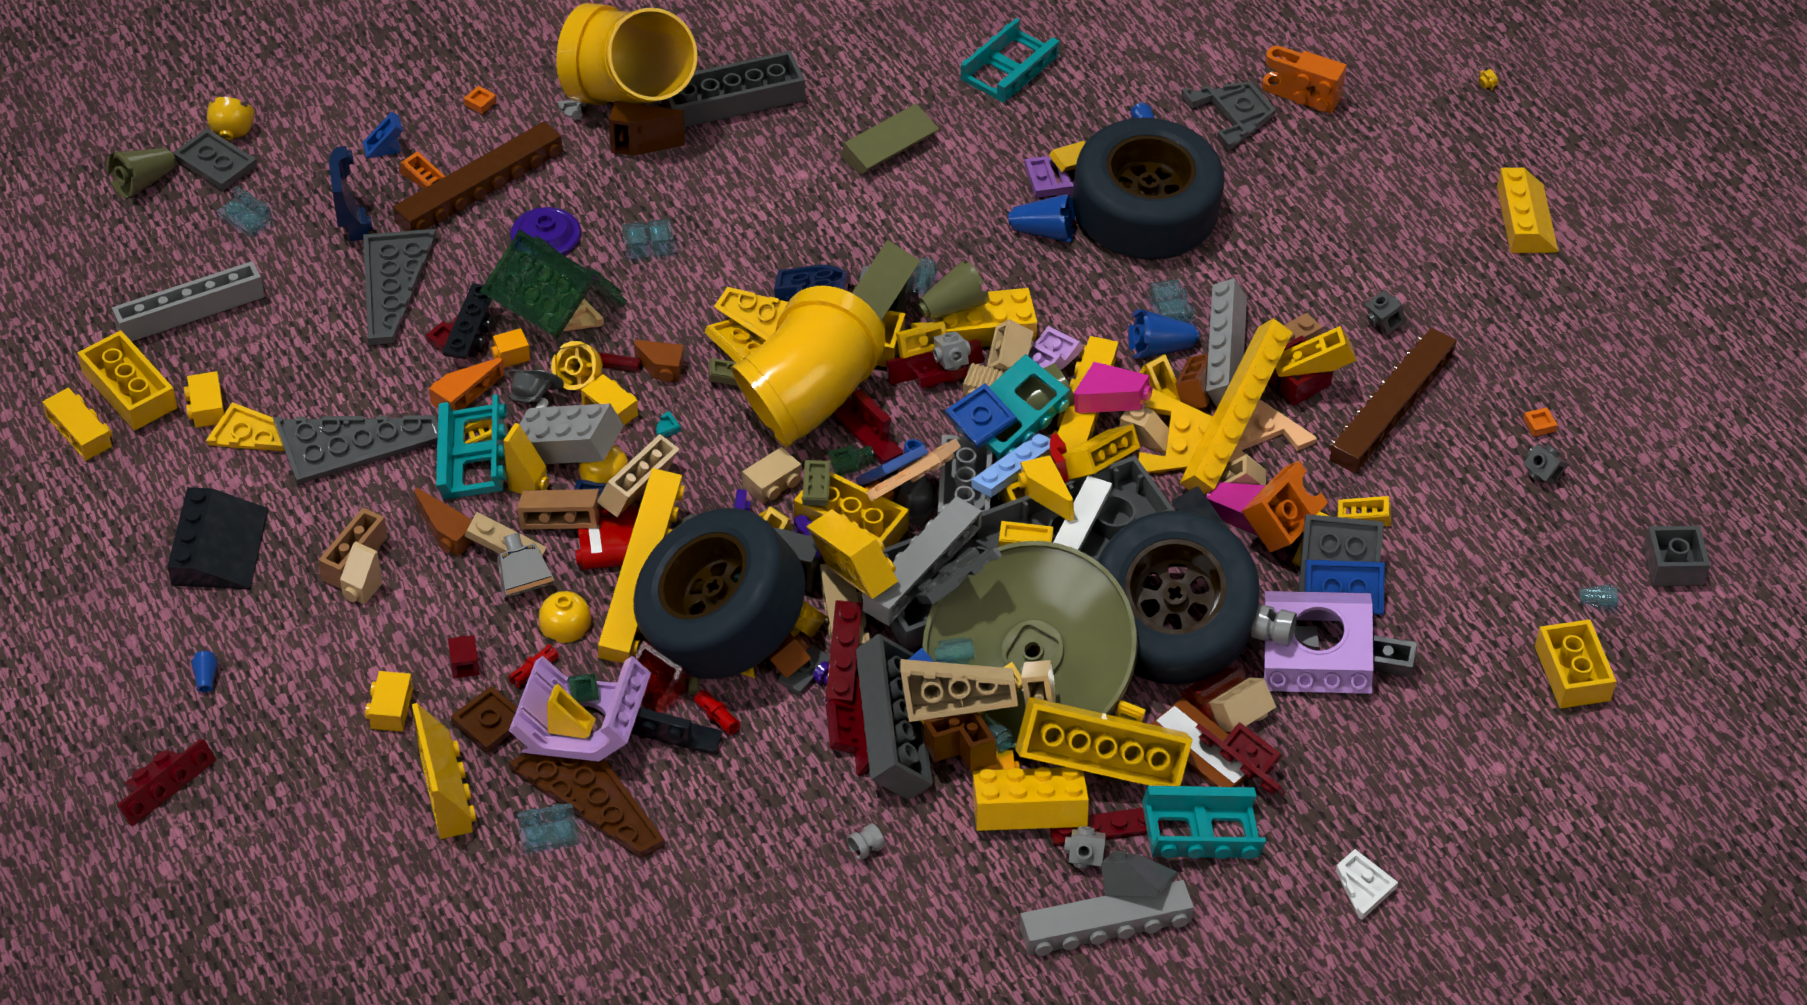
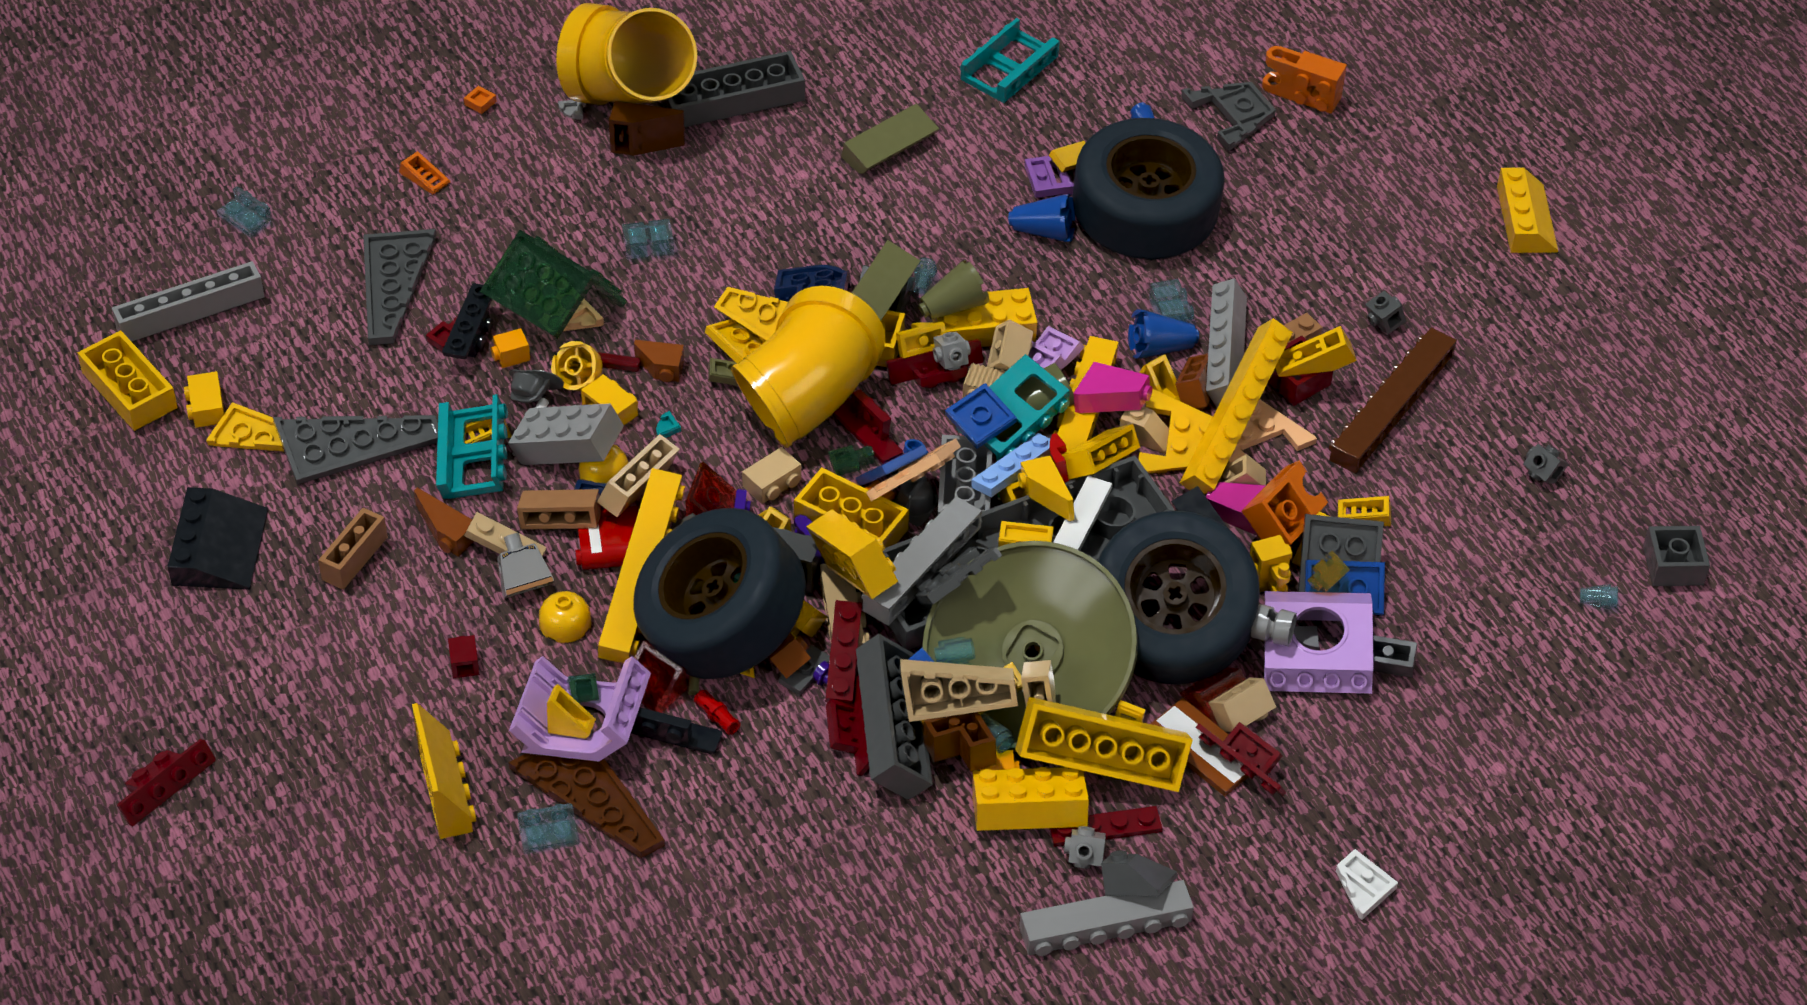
yellow brick [42,387,112,461] -> none
olive cone [106,148,176,198] -> none
dark grey plate [173,128,257,191] -> none
blue cone [191,651,218,692] -> none
yellow cylinder [207,97,255,141] -> none
dark blue slope [329,146,373,242] -> none
tan slope [340,541,382,605] -> none
blue slope [363,112,403,158] -> none
yellow brick [365,671,413,732] -> none
reddish brown brick [393,121,563,231] -> none
orange slope [429,358,504,411] -> none
reddish brown plate [450,686,518,754] -> none
yellow slope [503,423,549,494] -> none
red pin [508,644,559,689] -> none
dark purple piece [510,207,582,260] -> none
olive plate [802,460,831,506] -> none
light grey wheel [847,823,885,861] -> none
teal window [1142,786,1266,859] -> none
yellow plate [1478,69,1499,90] -> none
orange plate [1523,407,1558,437] -> none
yellow brick [1534,619,1617,709] -> none
none -> clear red slope [685,462,737,516]
none -> yellow brick [1250,535,1292,592]
none -> clear yellow brick [1307,551,1350,592]

